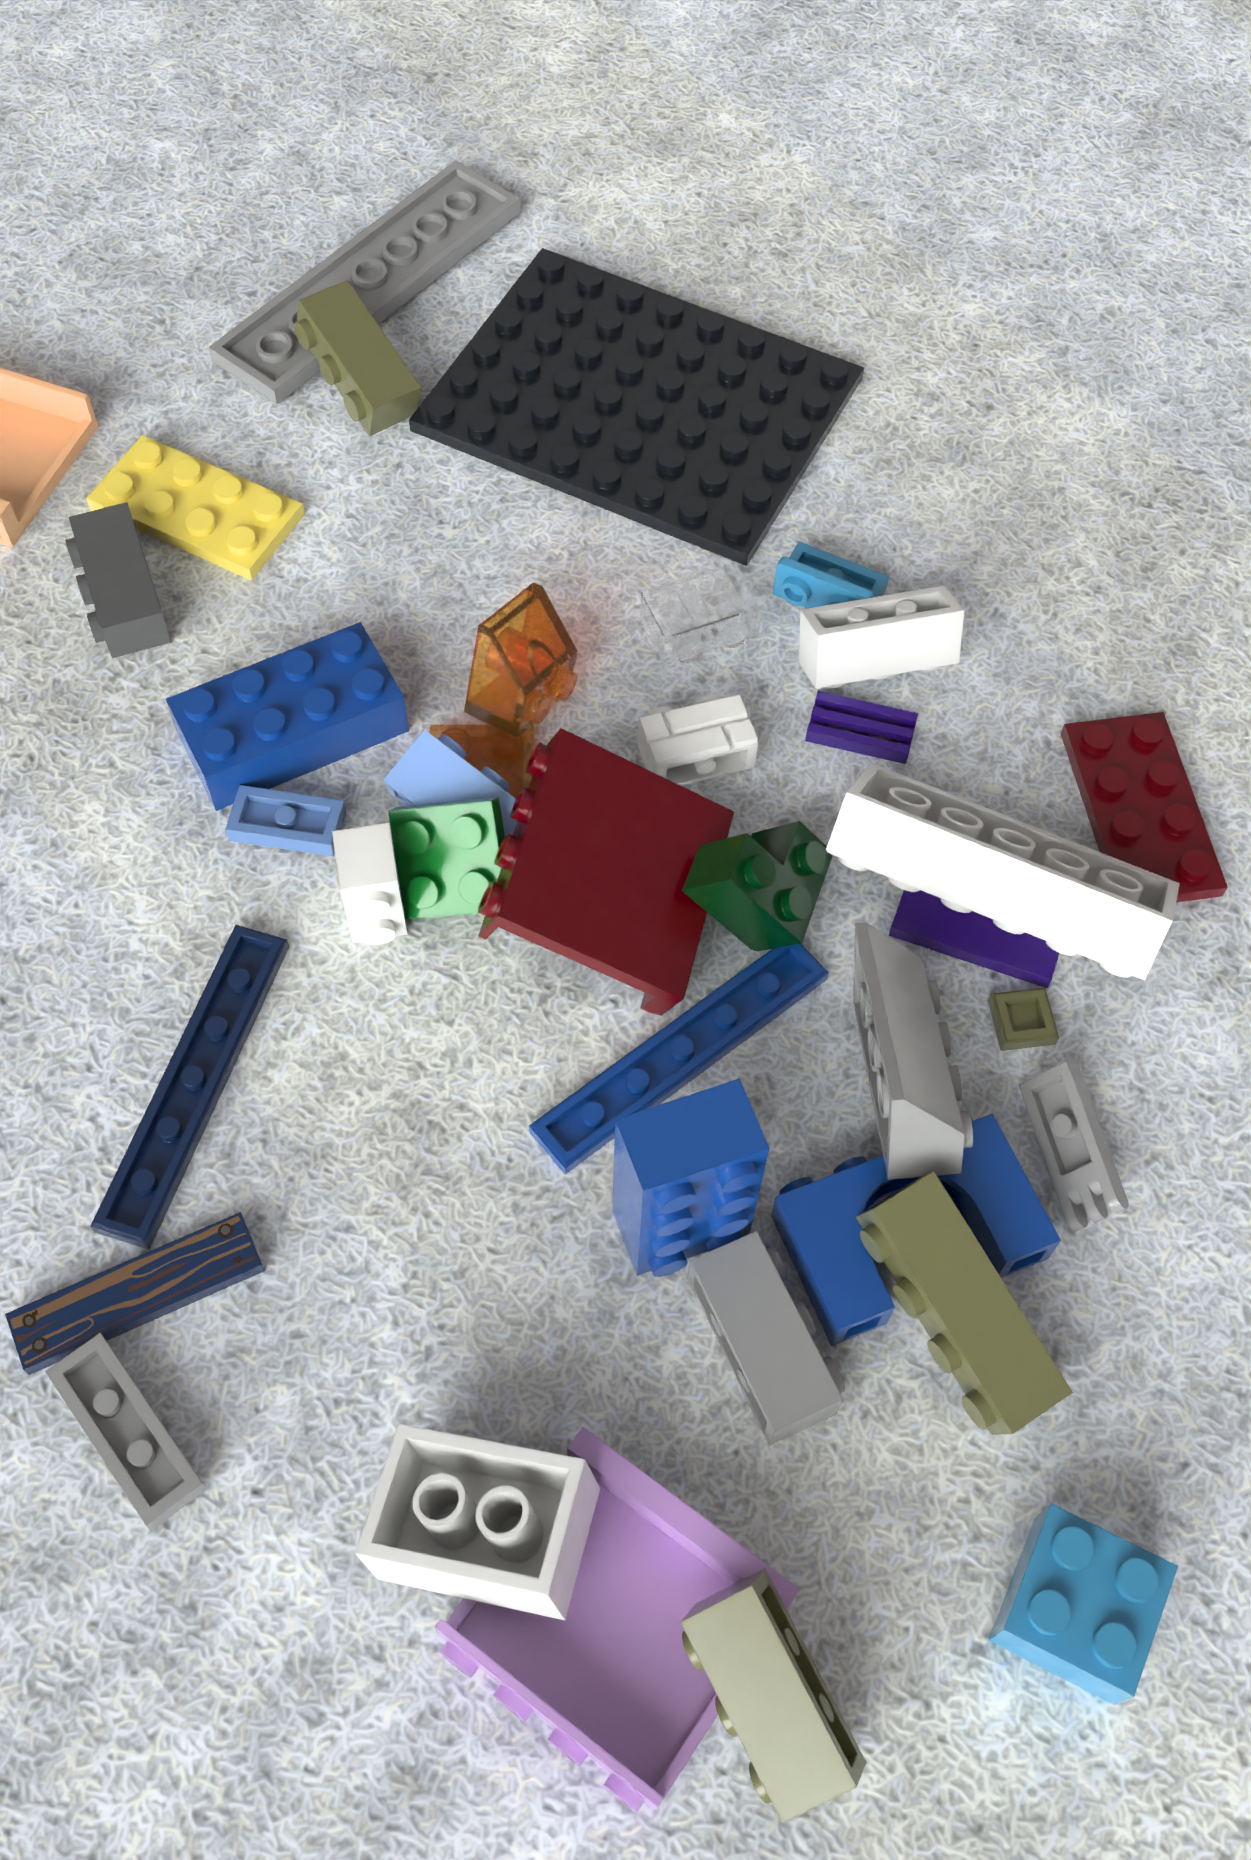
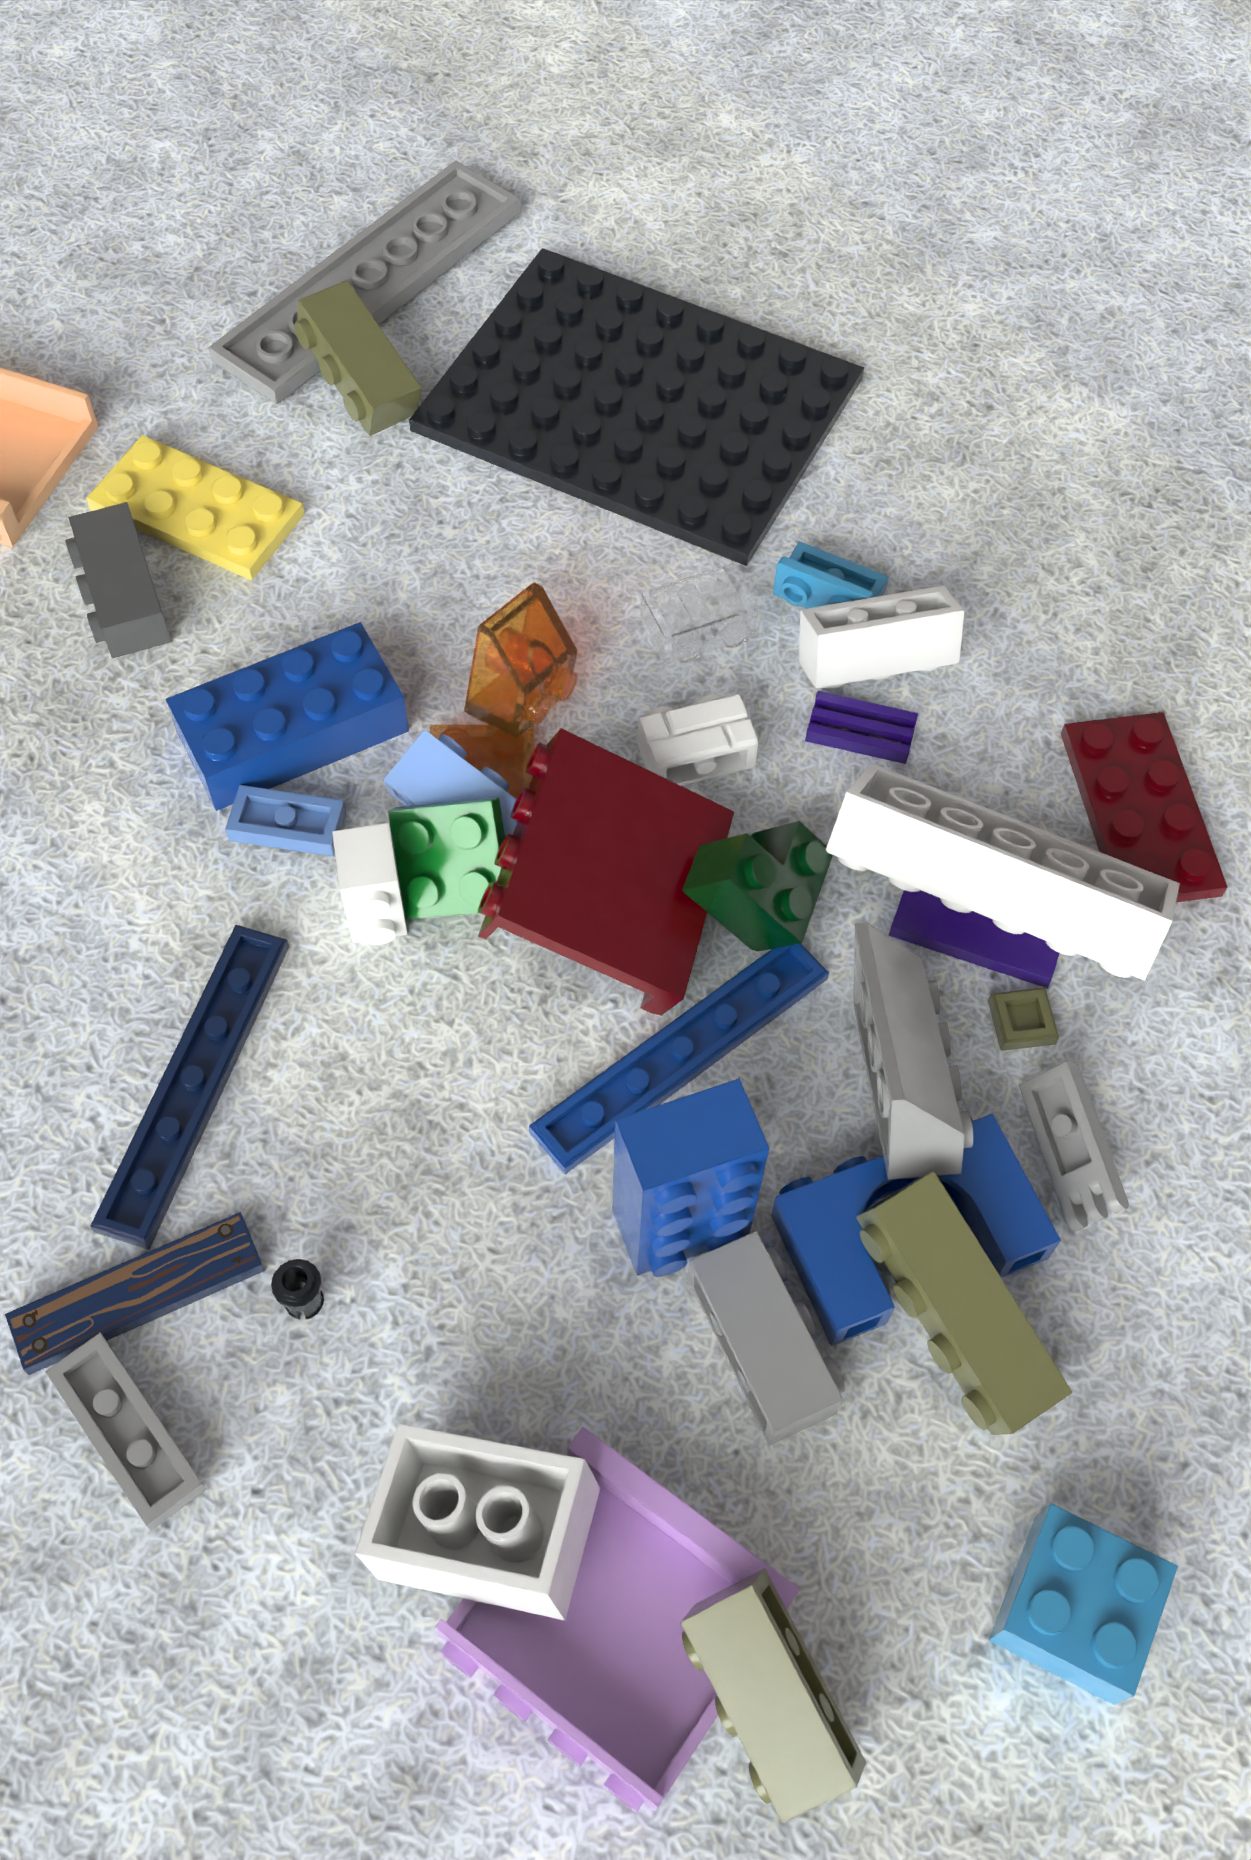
none -> black pin [271,1259,324,1320]

